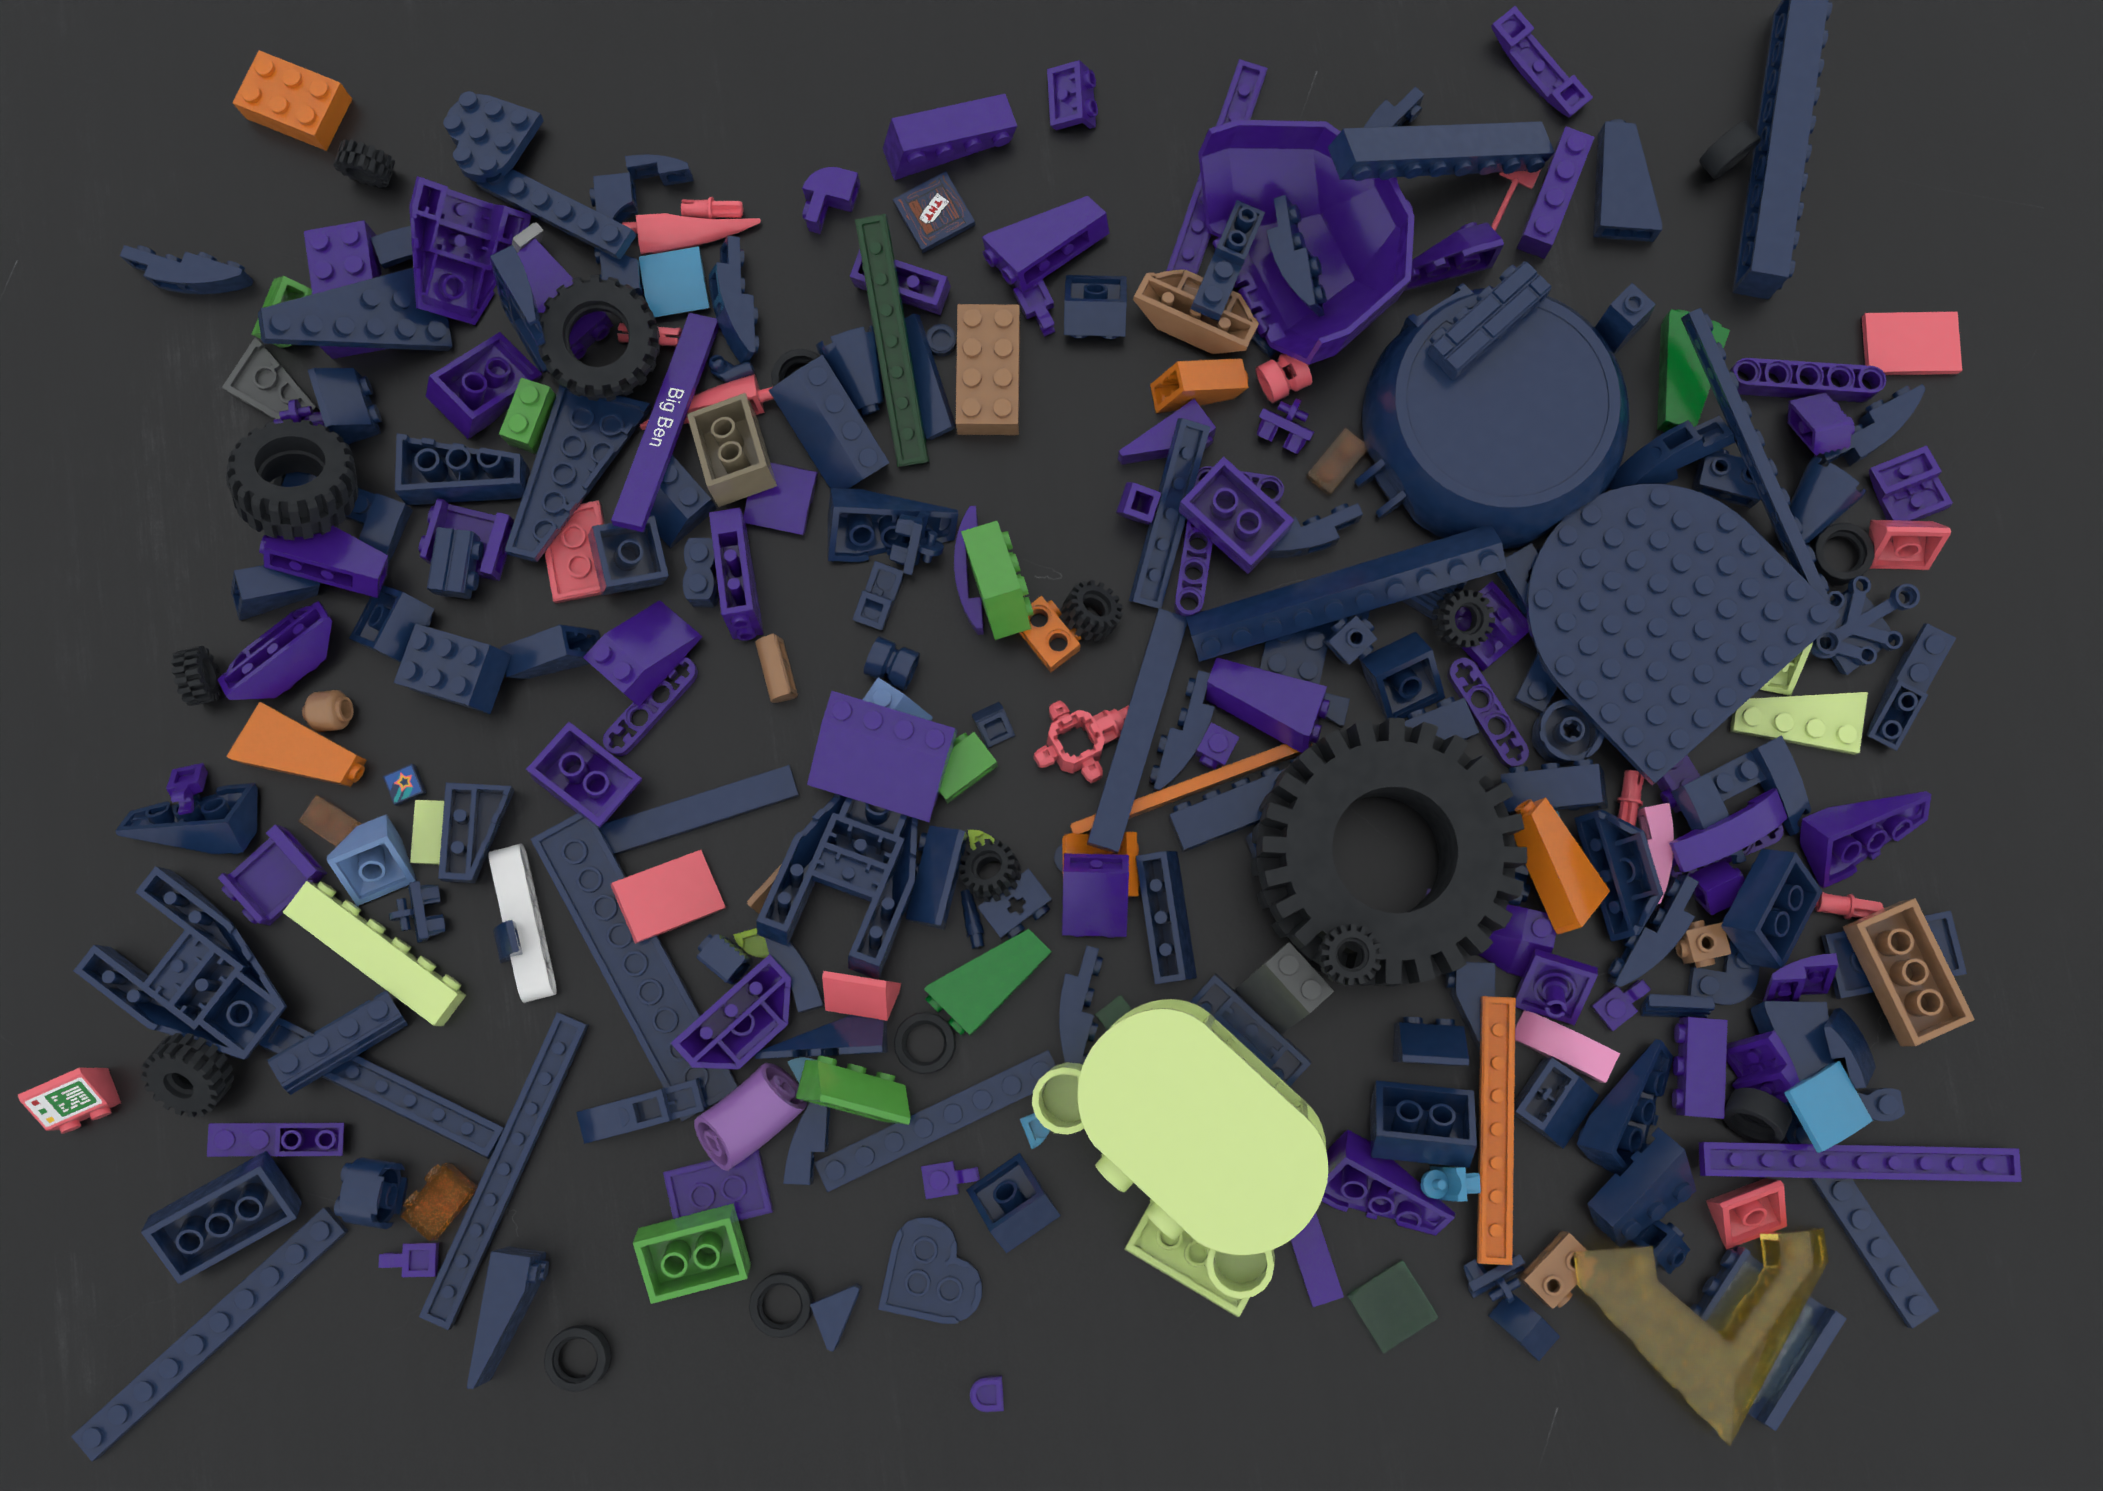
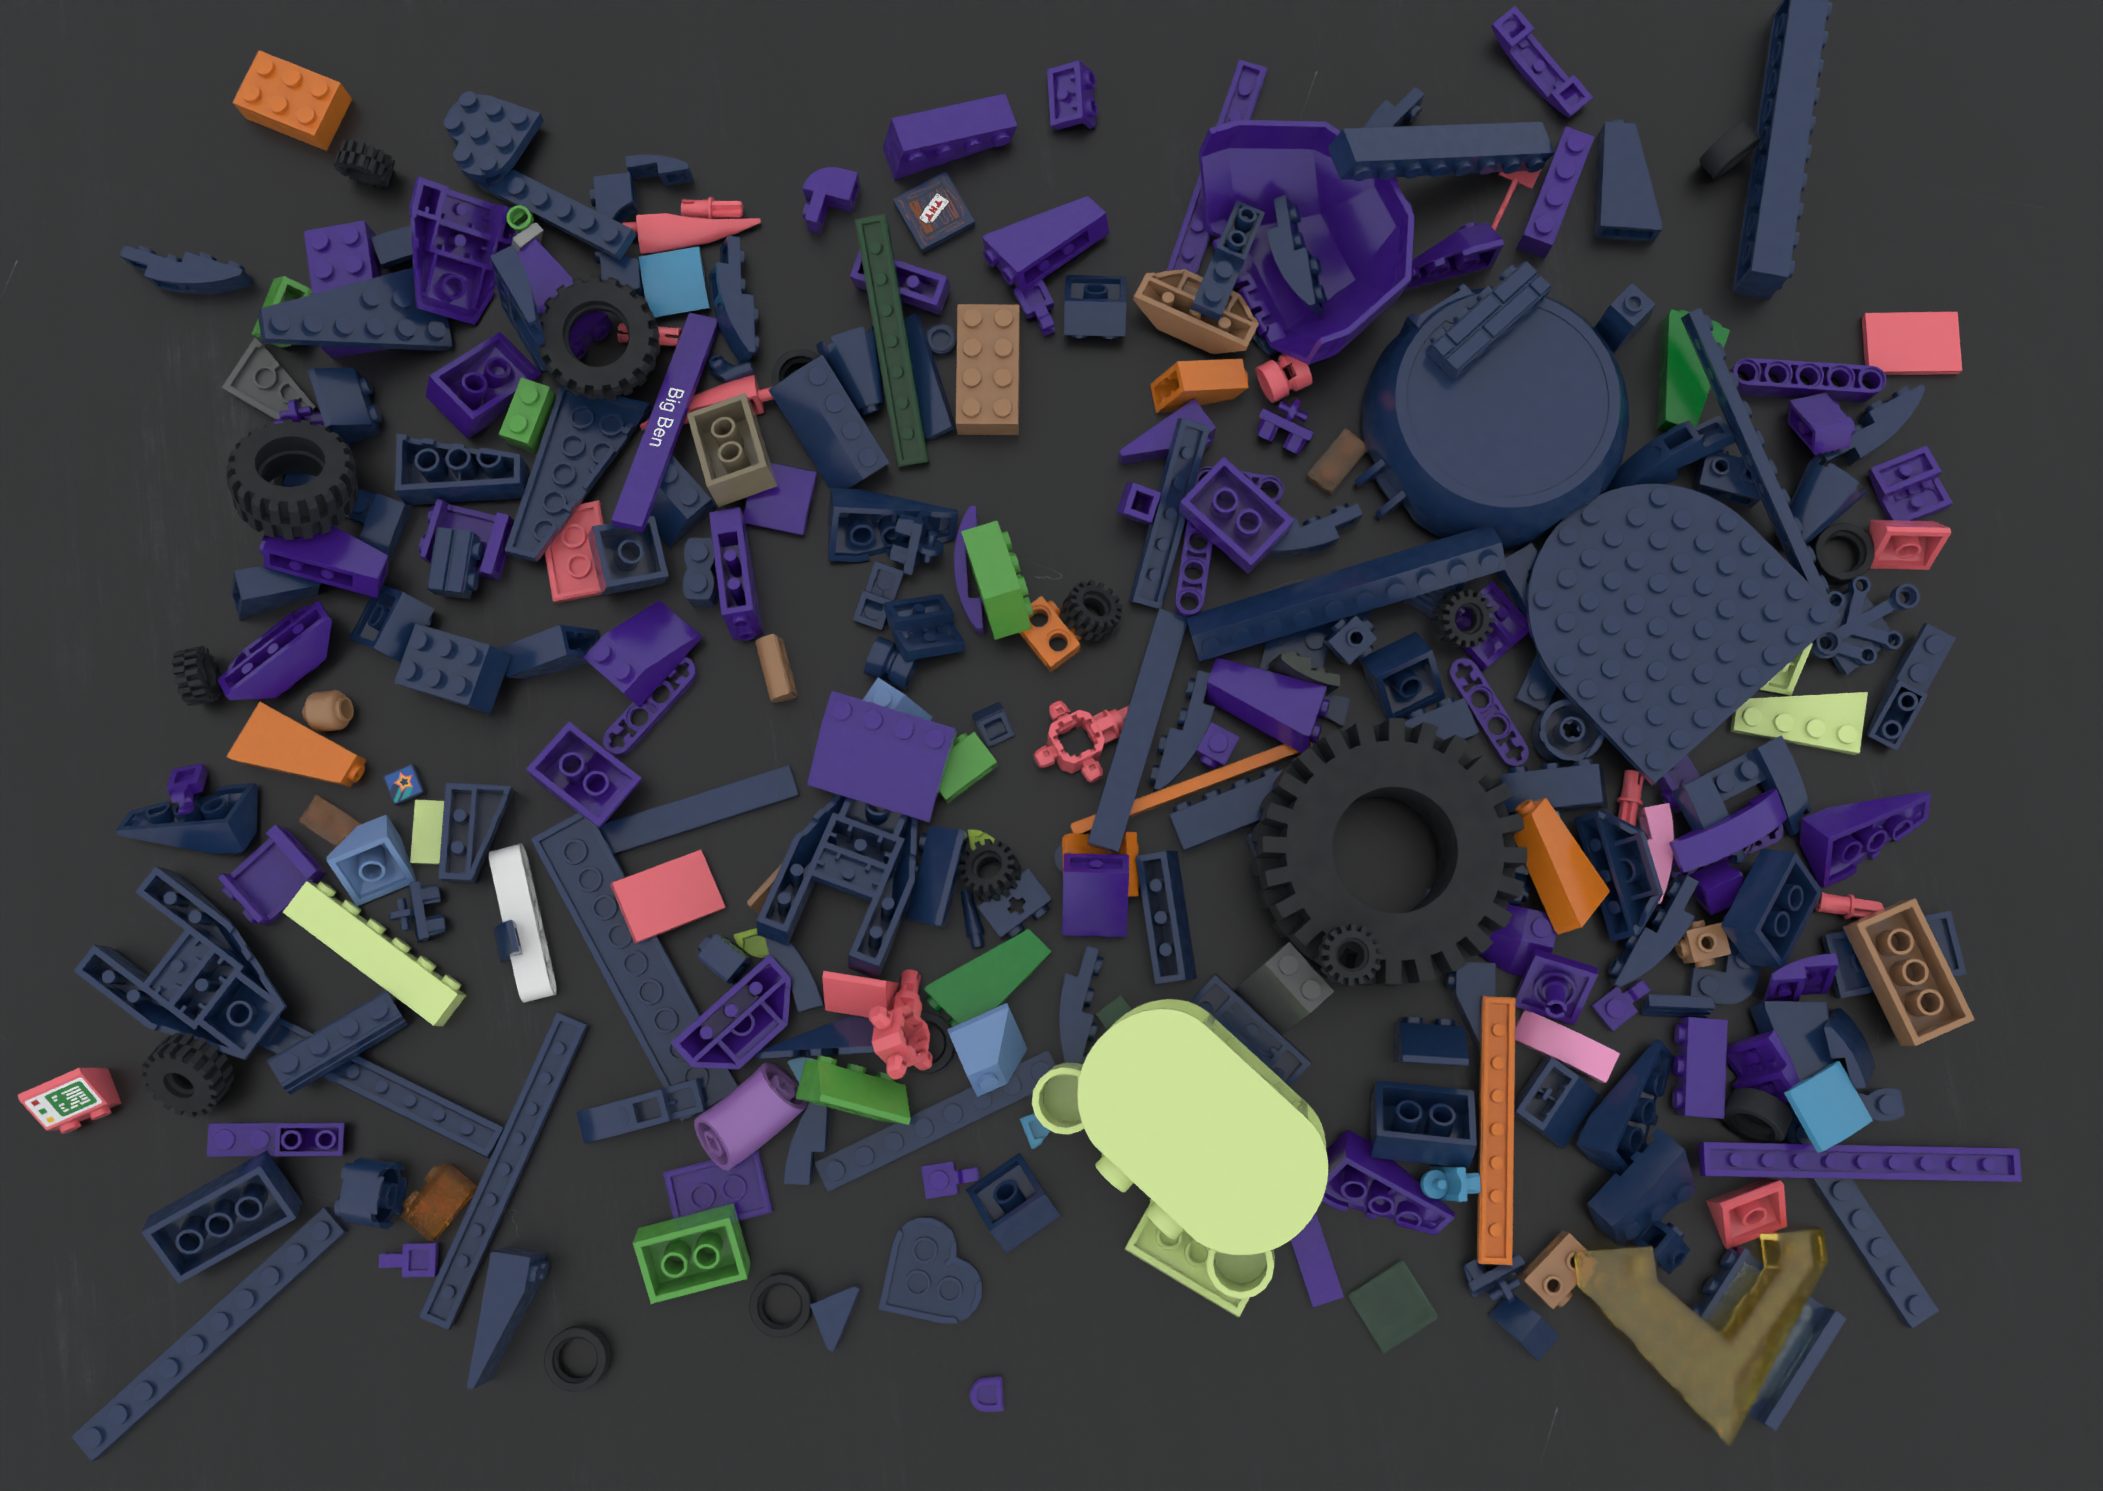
none -> bright green hinge [507,205,534,232]
none -> coral piece [869,969,933,1079]
none -> dark blue slope [884,594,965,661]
none -> medium blue slope [947,1003,1028,1097]
none -> pearl dark grey slope [1269,651,1340,696]

